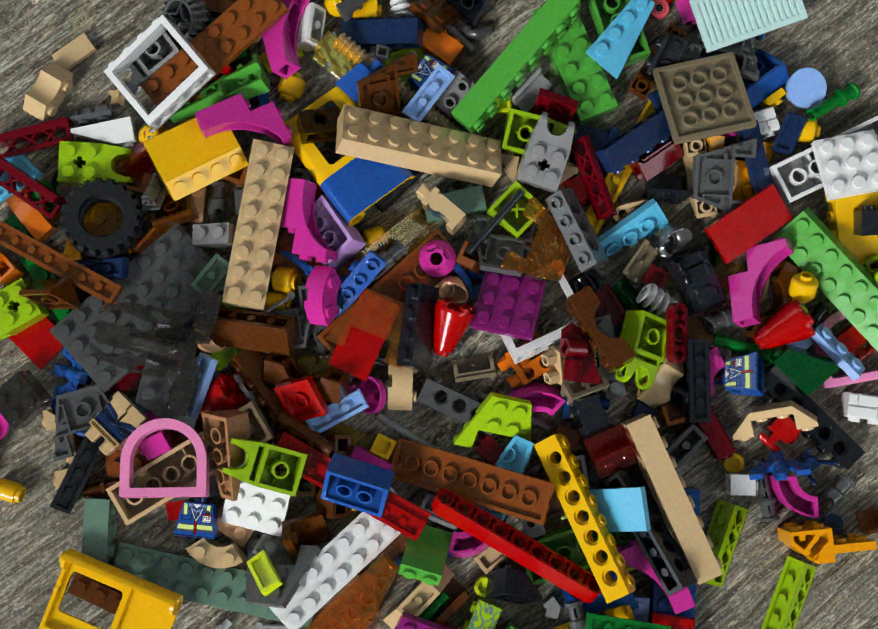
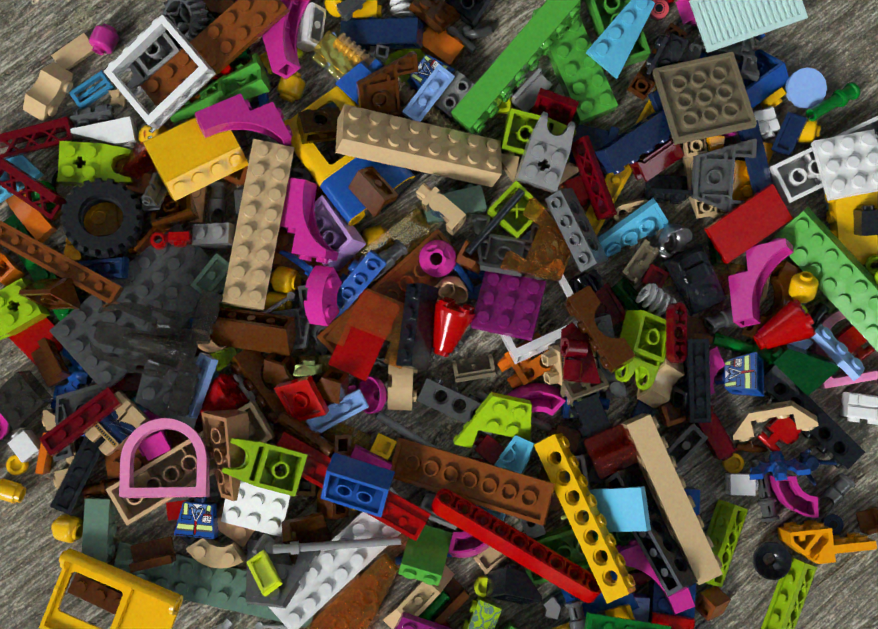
none -> yellow tile [6,455,29,475]
none -> white brick [7,429,41,463]
none -> reddish brown panel [31,337,71,388]
none -> orange tile [35,432,53,475]
none -> dark red fence [39,387,123,456]
none -> yellow head [51,514,83,543]
none -> dark azure tile [69,70,114,109]
none -> dark pink head [89,24,120,55]
none -> reddish brown panel [129,536,177,573]
none -> red plate [150,231,192,250]
none -> light grey bar [273,536,401,555]
none -> yellowish green plate [293,360,322,376]
none -> reddish brown panel [349,166,399,216]
none -> dark red plate [628,569,653,585]
none -> dark orange panel [695,586,731,621]
none -> reddish brown helmet [735,440,768,453]
none -> black piece [753,542,792,580]

